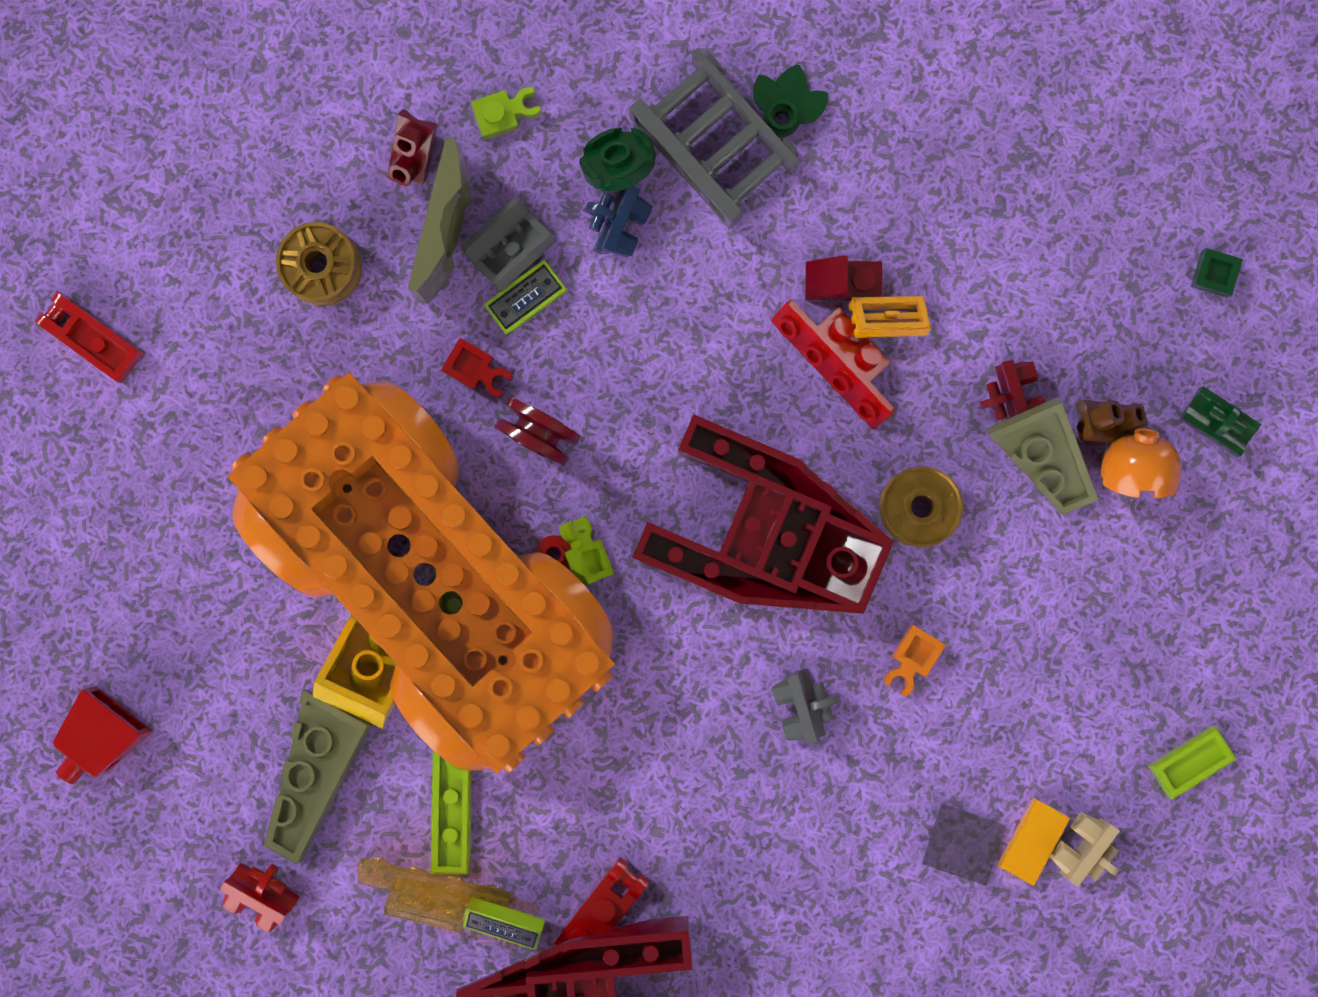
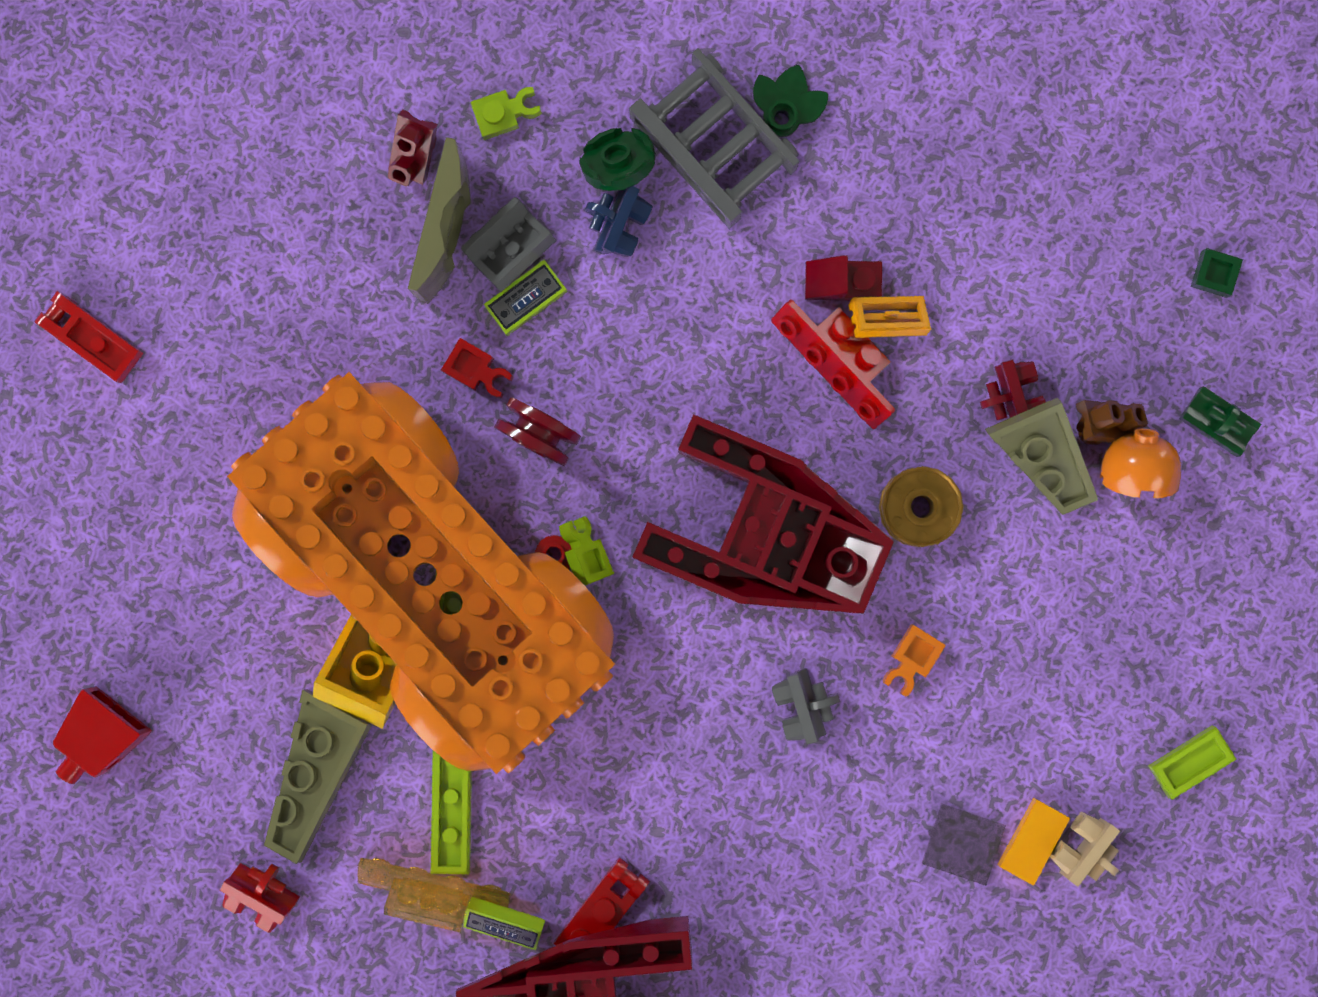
pearl gold wheel [276,222,363,306] -> none

